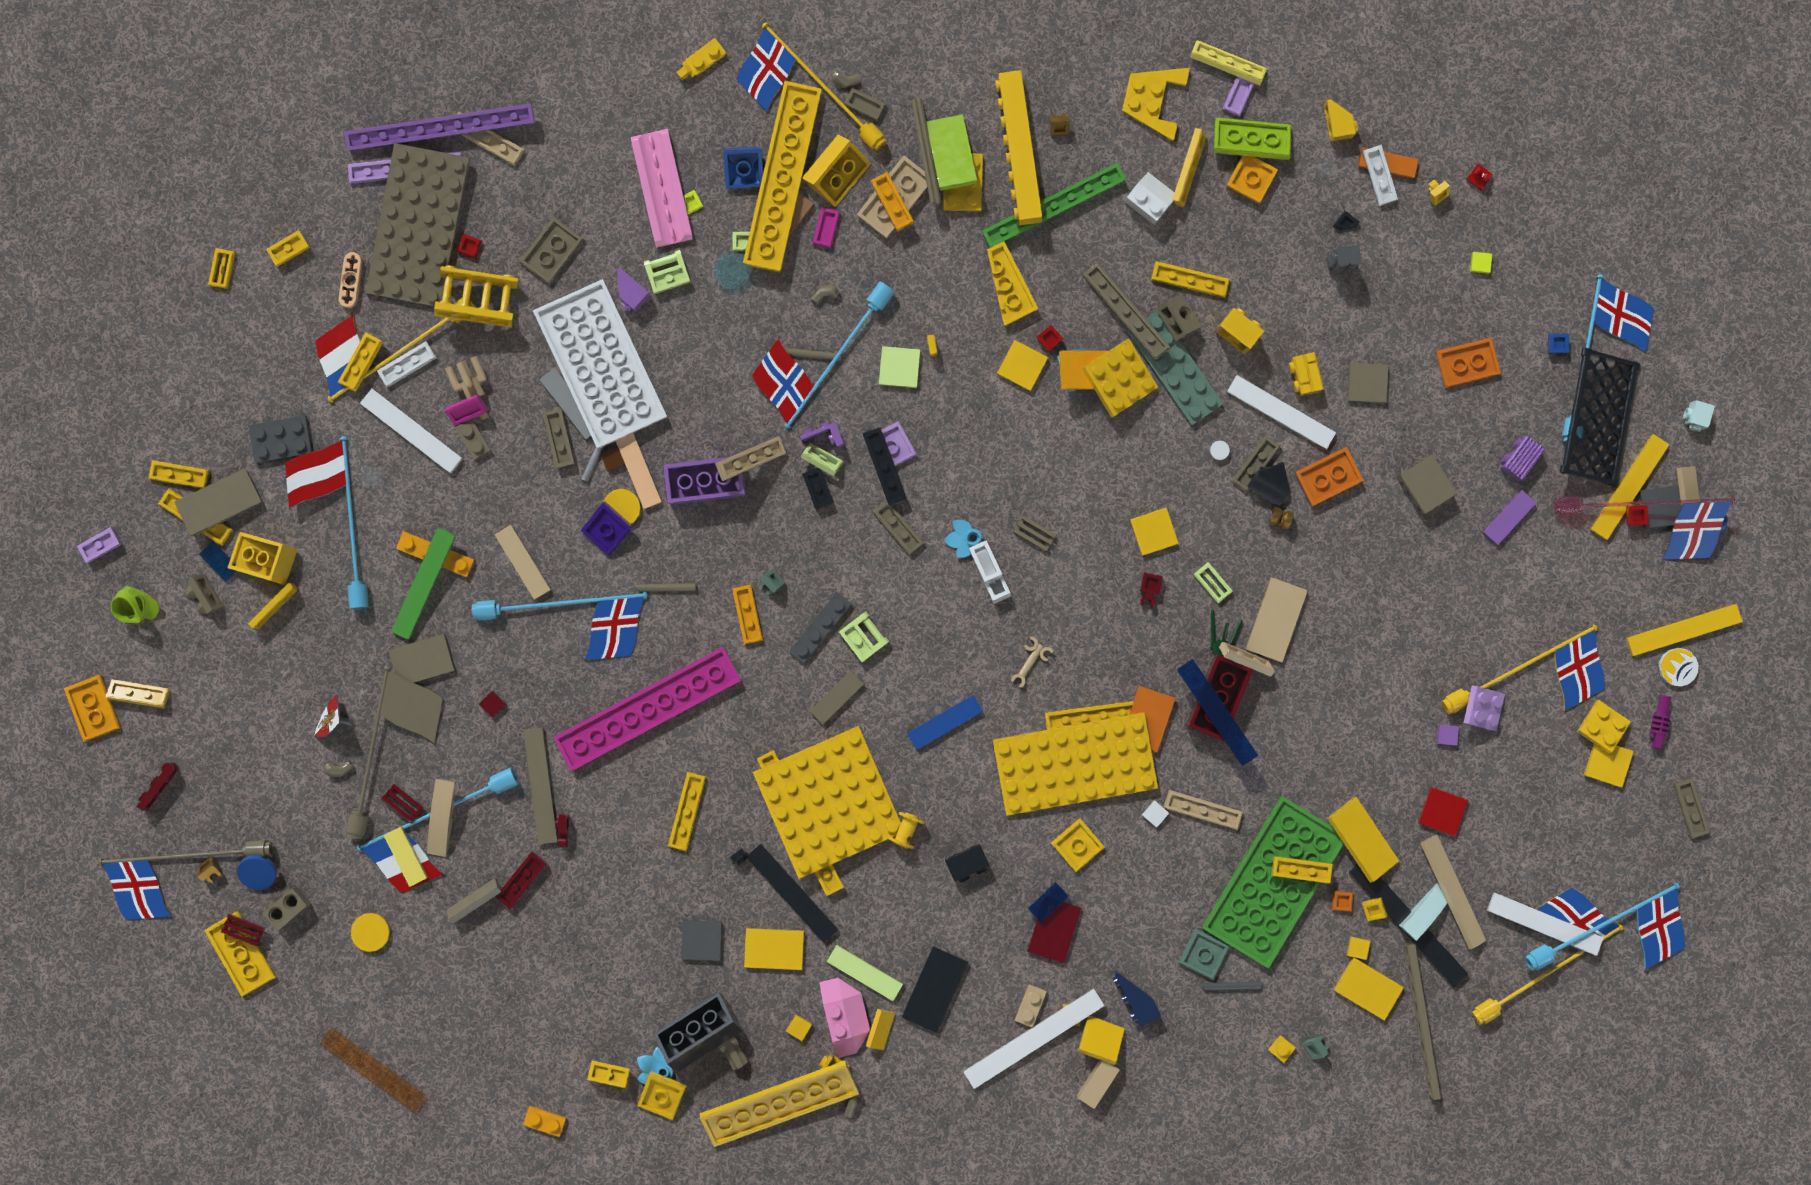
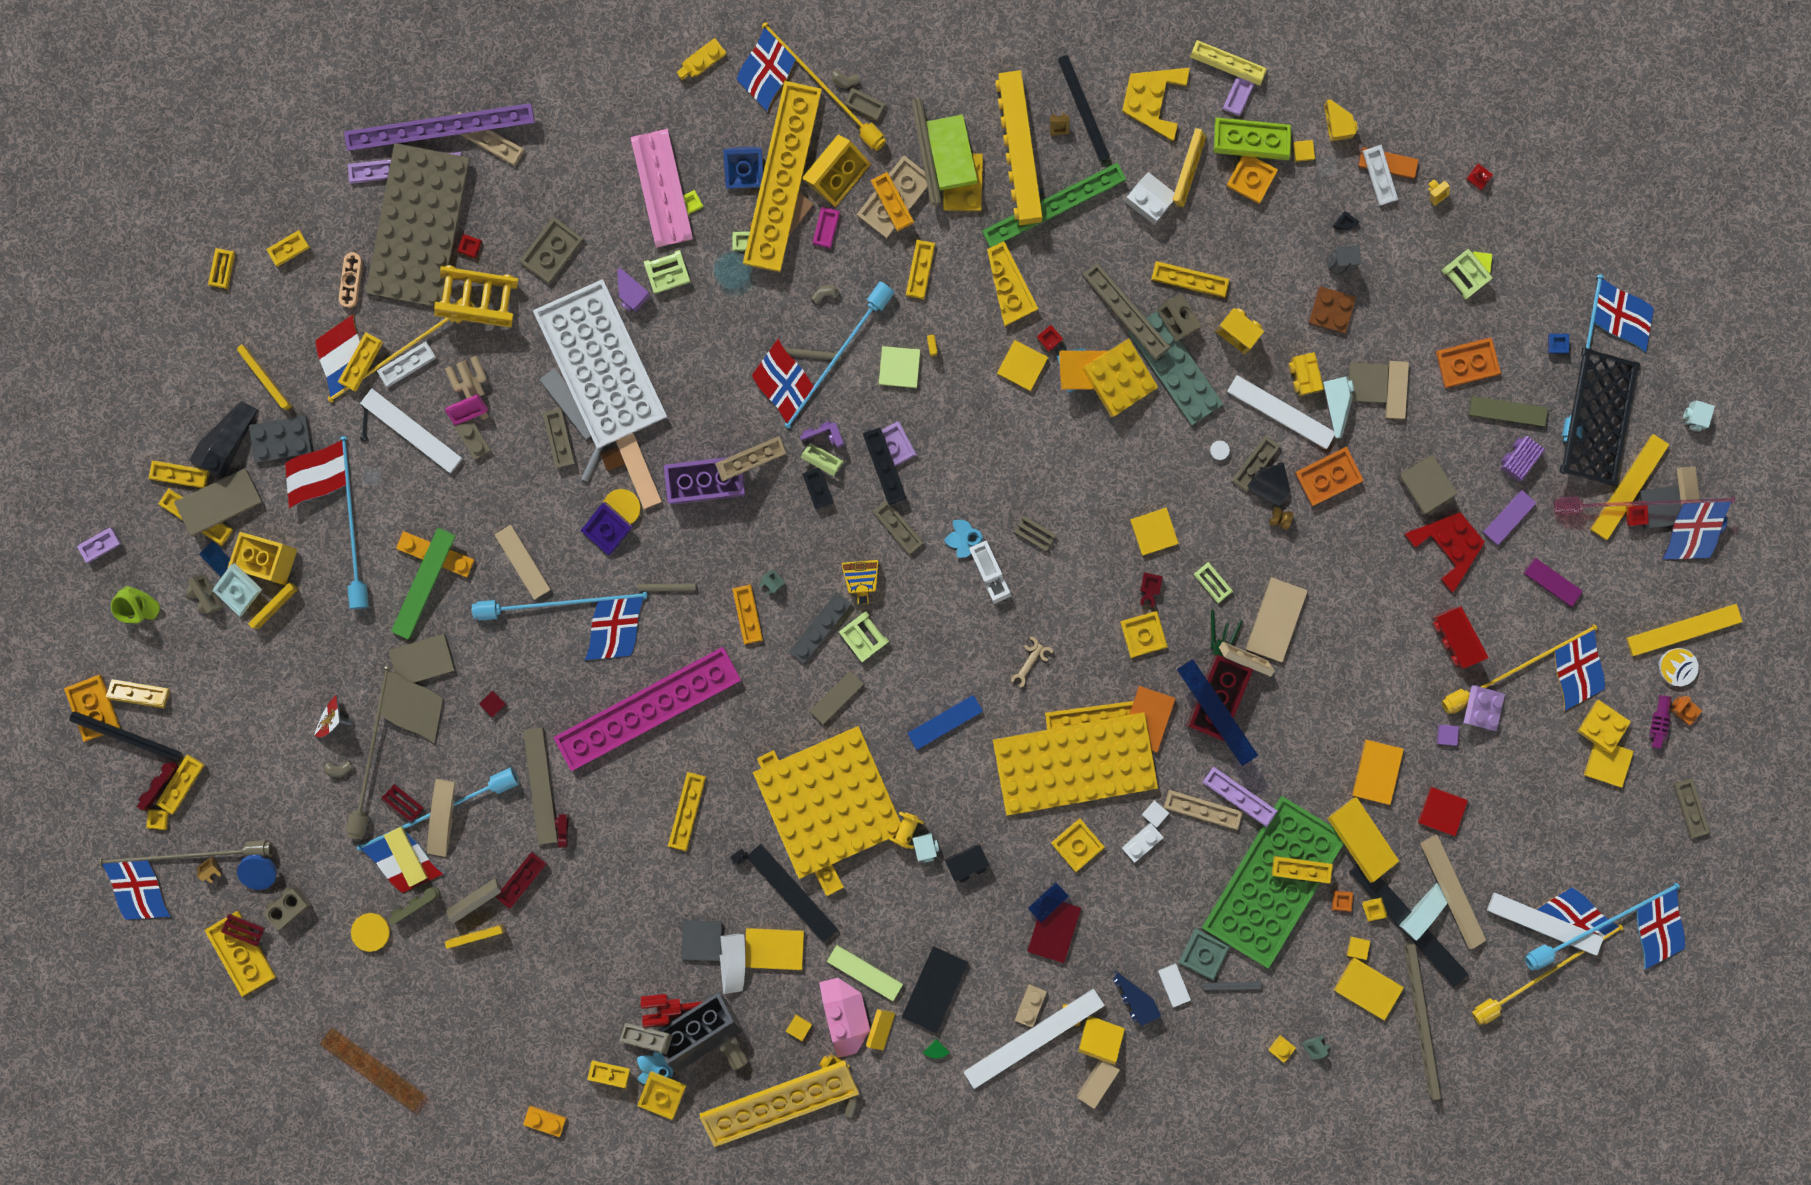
none -> black axle [69,711,182,762]
none -> yellow tile [146,809,169,830]
none -> yellow plate [156,755,205,814]
none -> black wedge [189,401,258,477]
none -> light aqua tile [212,563,262,617]
none -> yellow tile [237,344,293,410]
none -> black hinge [360,405,368,442]
none -> olive plate [388,887,439,925]
none -> yellow tile [444,924,505,949]
none -> dark tan tile [619,1023,673,1055]
none -> red plant [640,994,703,1028]
none -> white slope [720,933,745,994]
none -> torso [842,560,878,604]
none -> yellow tile [906,240,935,300]
none -> light aqua brick [913,833,939,863]
none -> green tile [923,1038,950,1059]
none -> black axle [1058,55,1110,162]
none -> yellow tile [1120,611,1168,658]
none -> white plate [1122,823,1164,863]
none -> white tile [1158,963,1191,1007]
none -> lavender tile [1202,767,1278,827]
none -> yellow tile [1293,140,1315,162]
none -> dark orange plate [1308,286,1356,334]
none -> light aqua slope [1324,377,1355,439]
none -> light orange tile [1352,739,1404,805]
none -> tan tile [1385,361,1409,420]
none -> red wing [1404,512,1485,592]
none -> red slope [1432,606,1489,669]
none -> yellowish green plate [1441,248,1493,300]
none -> olive tile [1468,396,1548,427]
none -> magenta tile [1523,558,1583,607]
none -> orange bracket [1670,696,1702,725]

